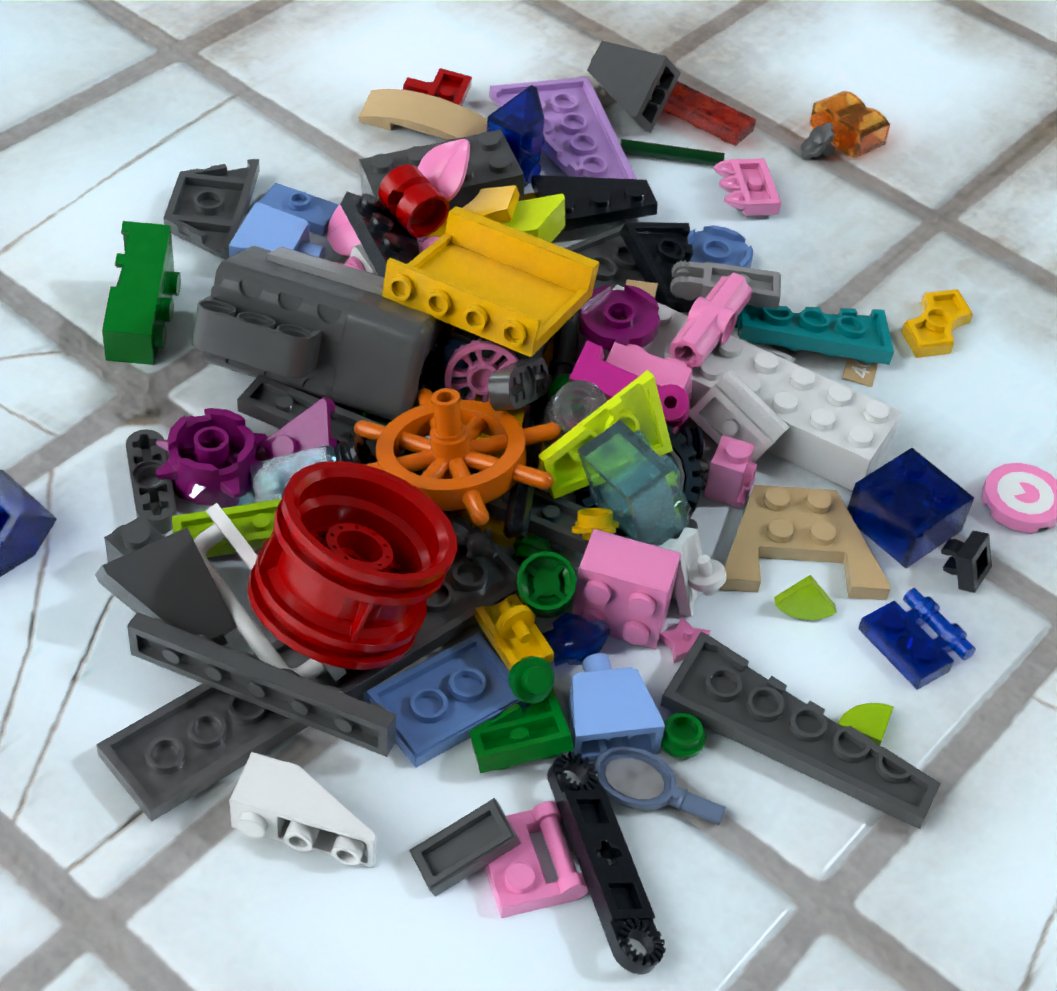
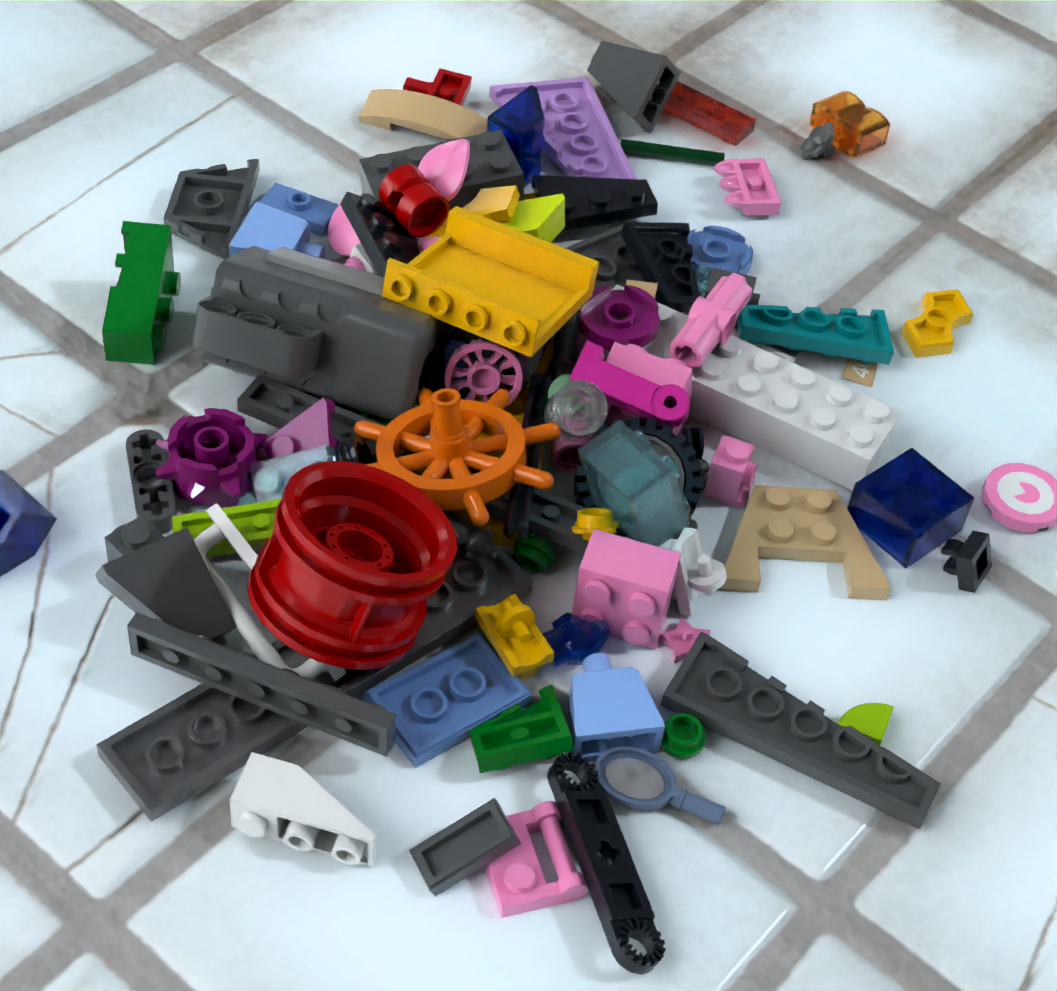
dark grey beam [488,358,549,411] -> none
green plate [508,656,554,704] -> none
green wheel [517,551,577,618] -> none
neon yellow wing [538,370,673,499] -> none
light grey hinge [670,260,781,309] -> none
white plate [689,369,790,463] -> none
lime tile [774,574,837,620] -> none
clear blue plate [858,588,976,690] -> none

